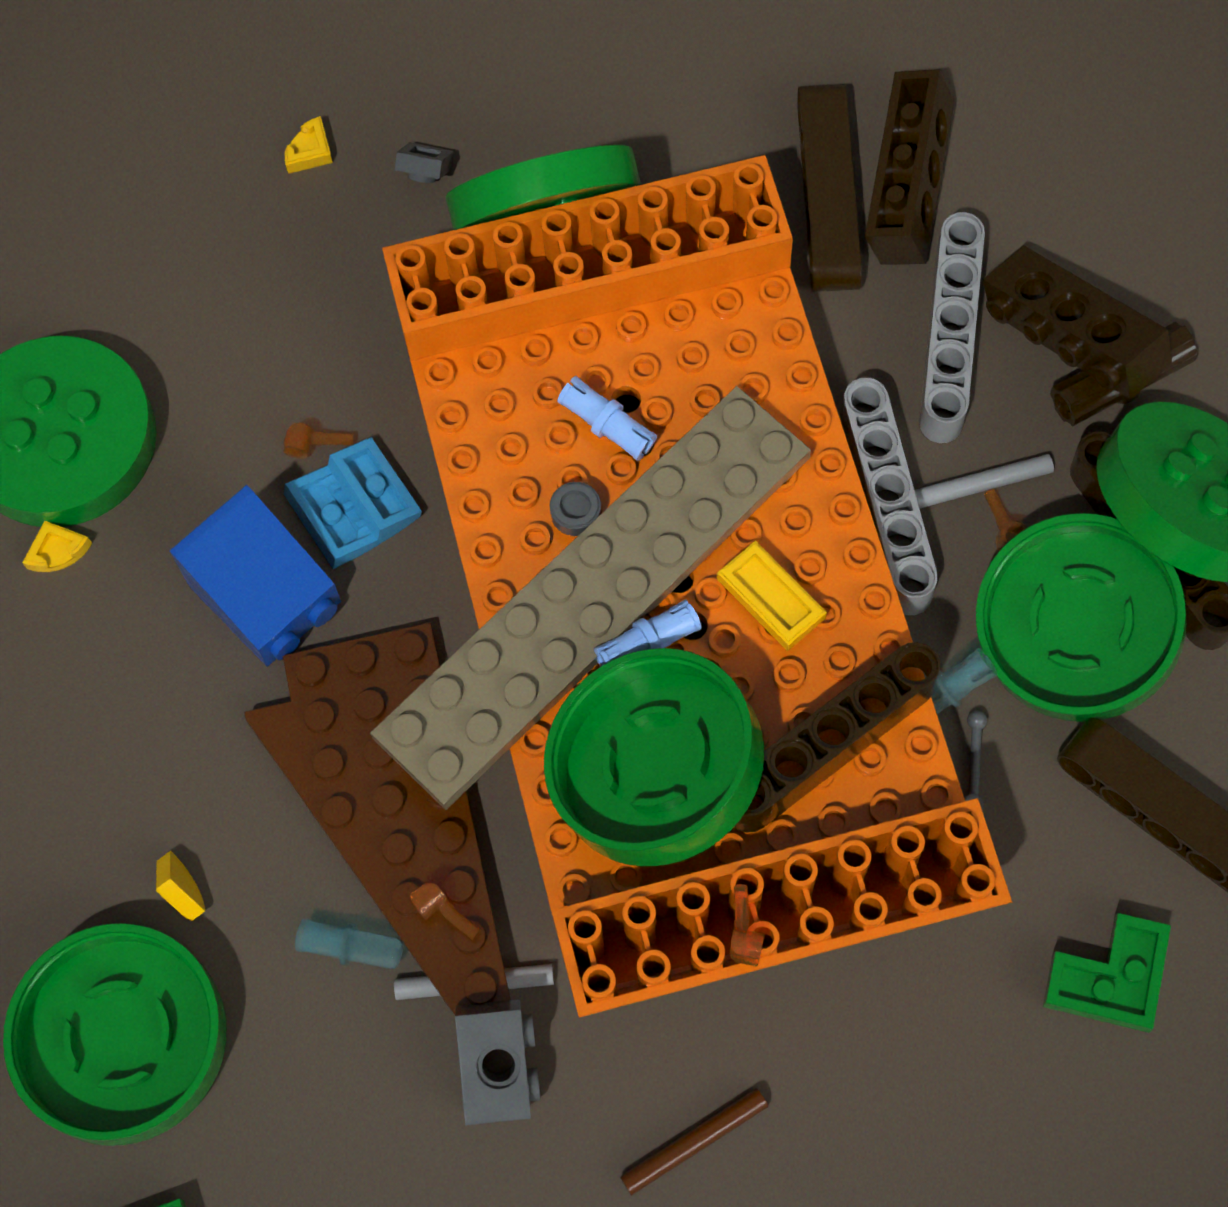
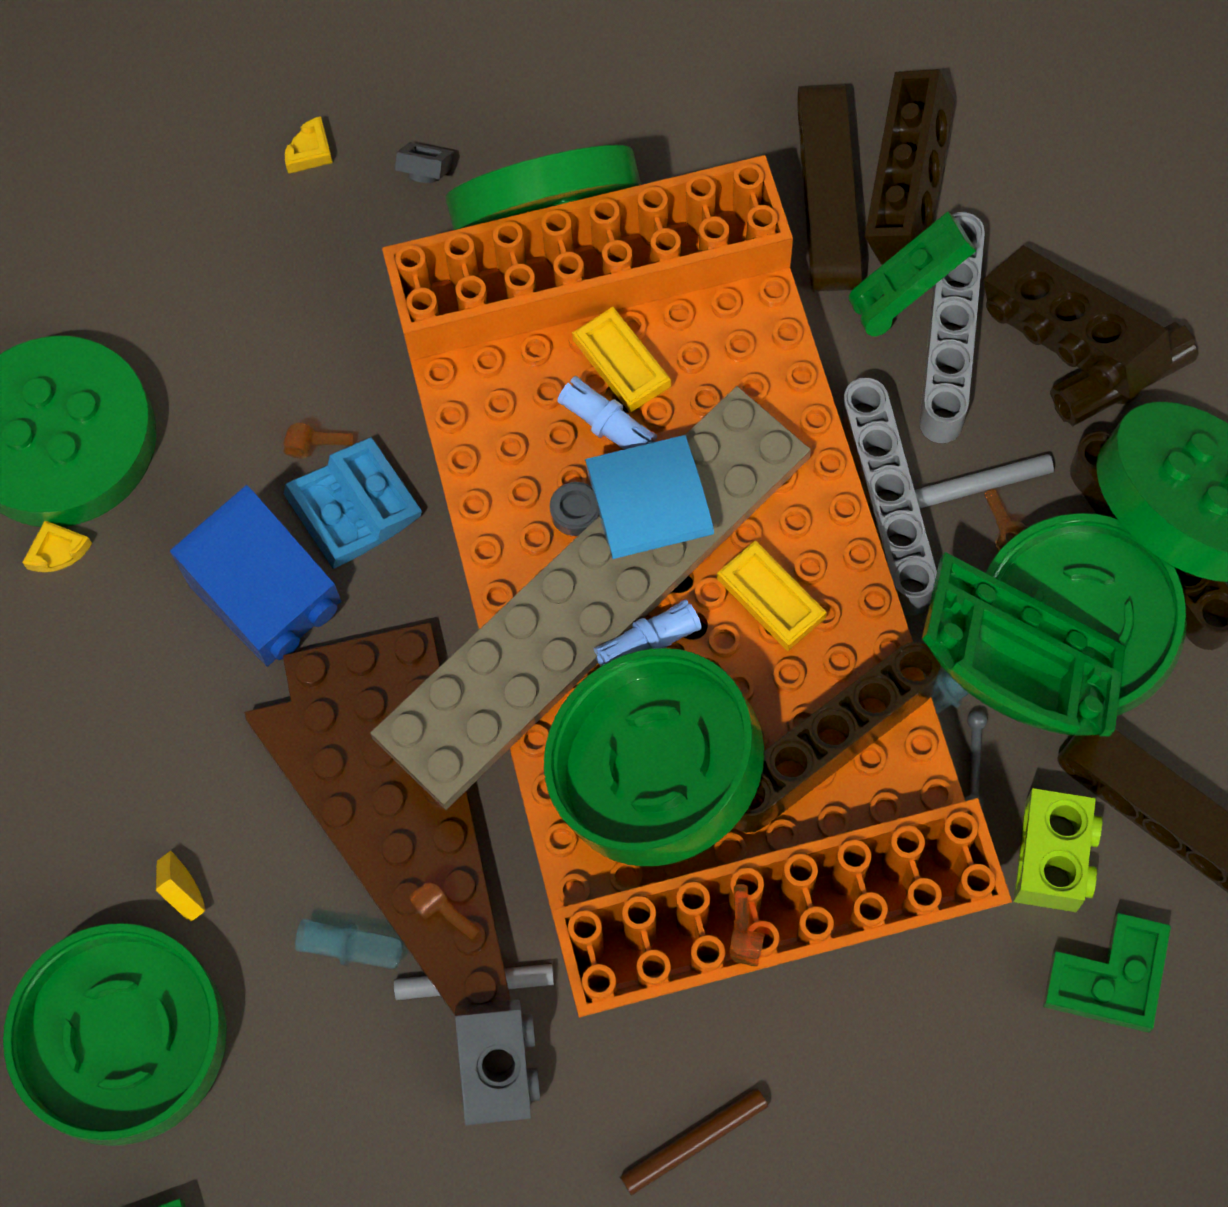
none -> yellow tile [572,307,671,413]
none -> dark azure slope [585,435,714,559]
none -> green plate [849,211,976,337]
none -> green slope [922,552,1125,737]
none -> lime brick [1013,788,1102,912]

